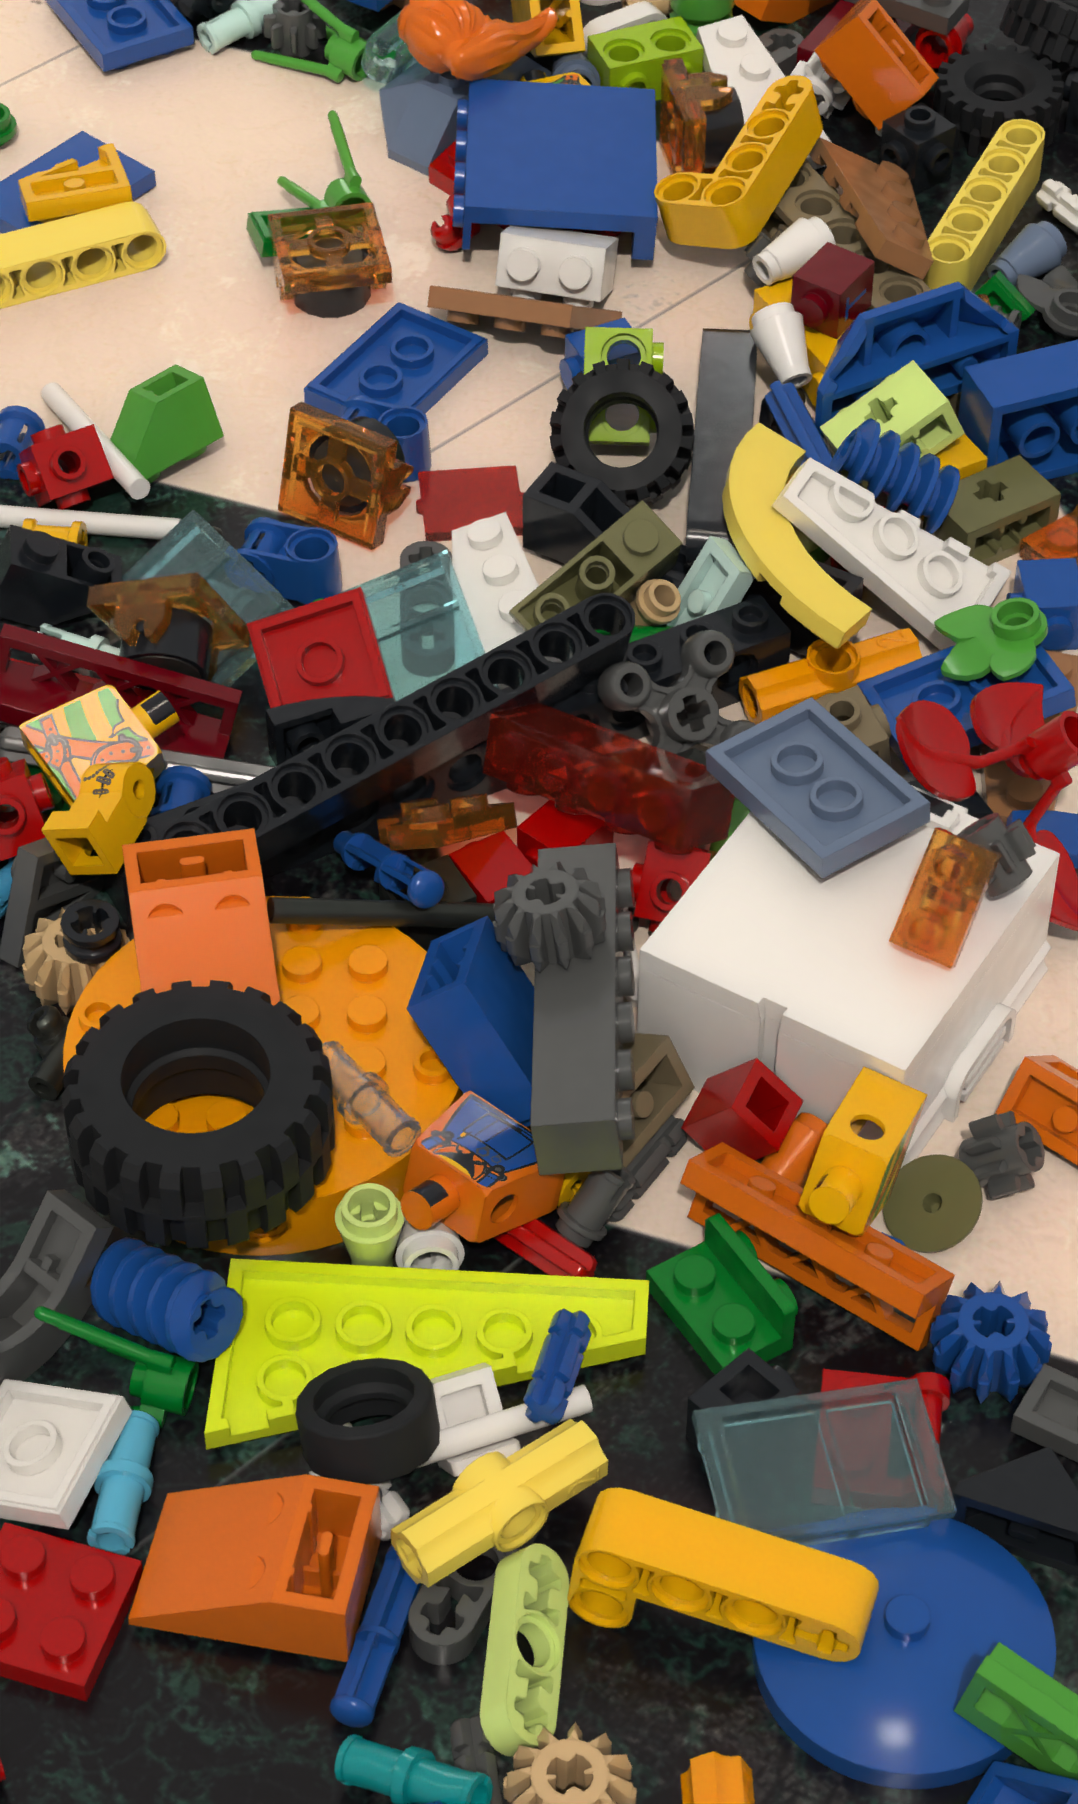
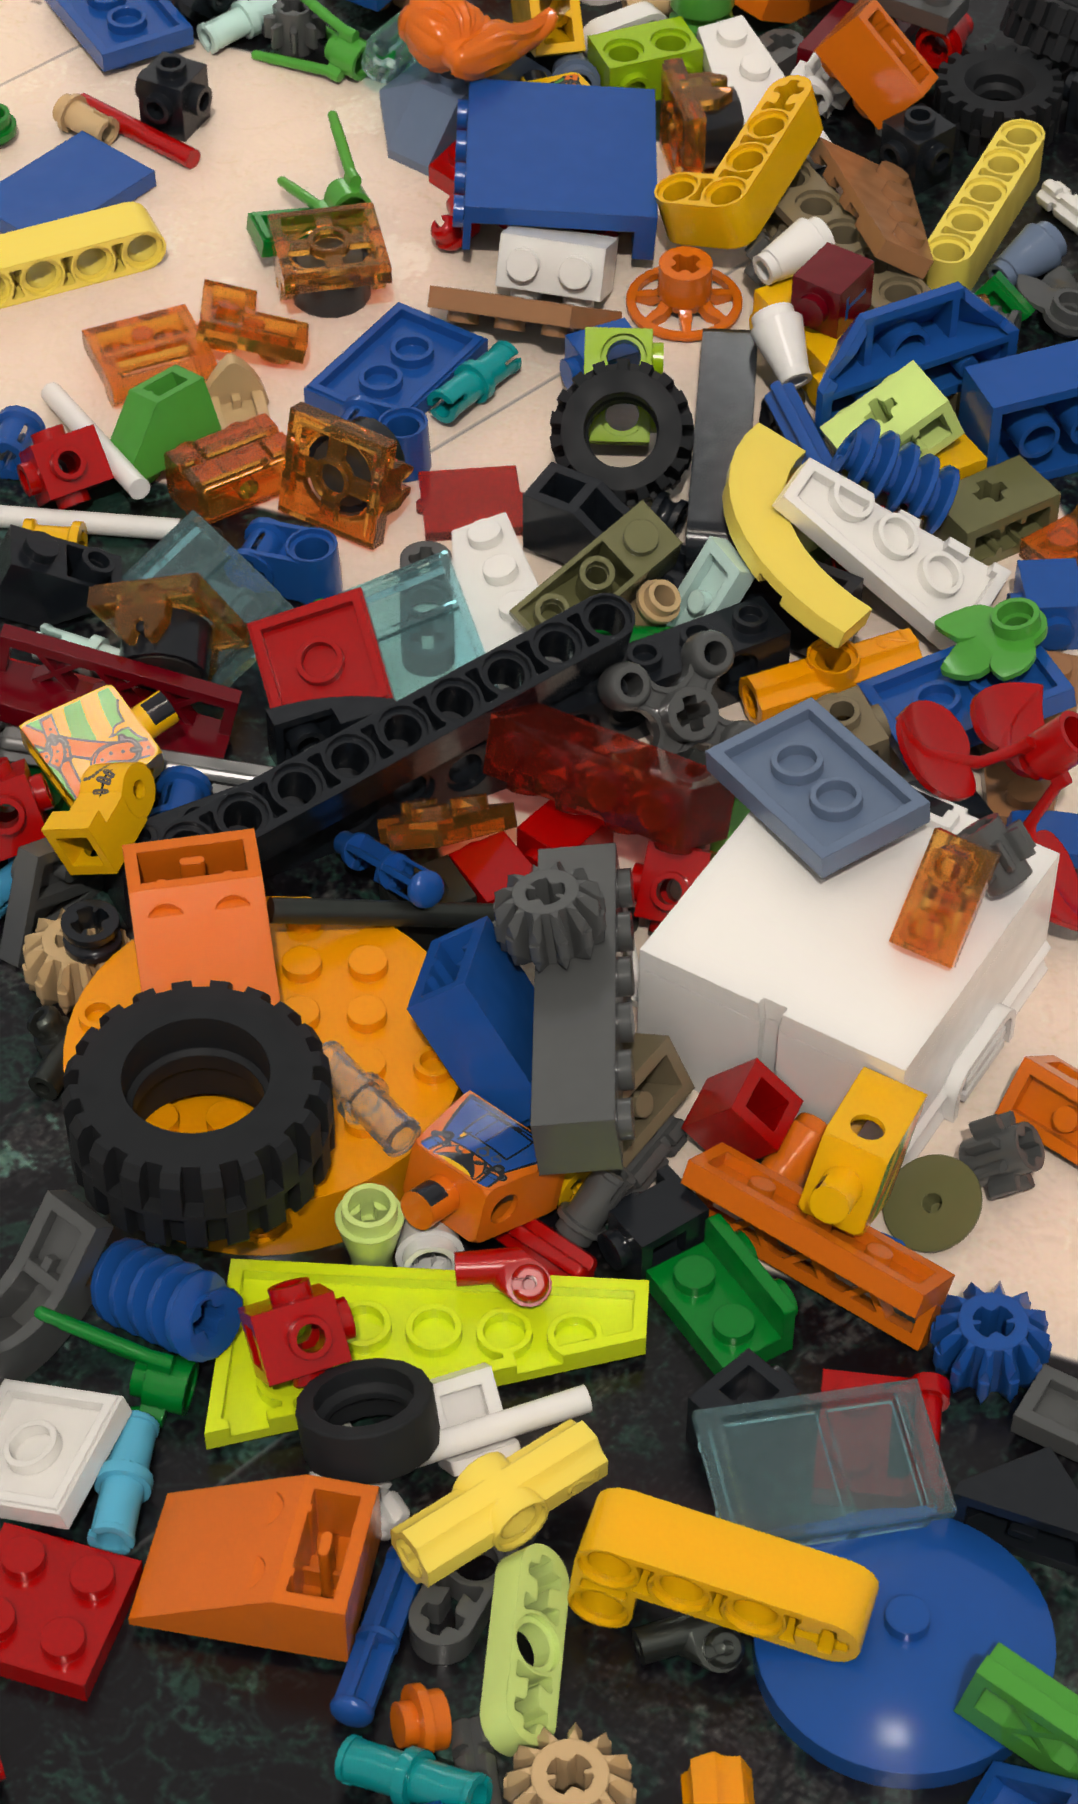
yellow wing [18,143,133,223] -> none
blue axle [524,1309,591,1425] -> none
none -> tan pin [52,93,119,146]
none -> red bar [81,93,200,169]
none -> clear orange plate [82,304,217,407]
none -> black brick [135,51,212,142]
none -> clear orange brick [164,413,299,529]
none -> clear orange plate [195,279,309,365]
none -> tan tile [206,353,274,450]
none -> red brick [237,1277,356,1387]
none -> orange plate [390,1682,452,1755]
none -> teal pin [427,340,522,423]
none -> red arm [454,1247,552,1307]
none -> black brick [597,1164,709,1280]
none -> orange wheel [626,246,743,342]
none -> pearl dark grey arm [632,1613,745,1673]
none -> black bush [651,491,689,537]

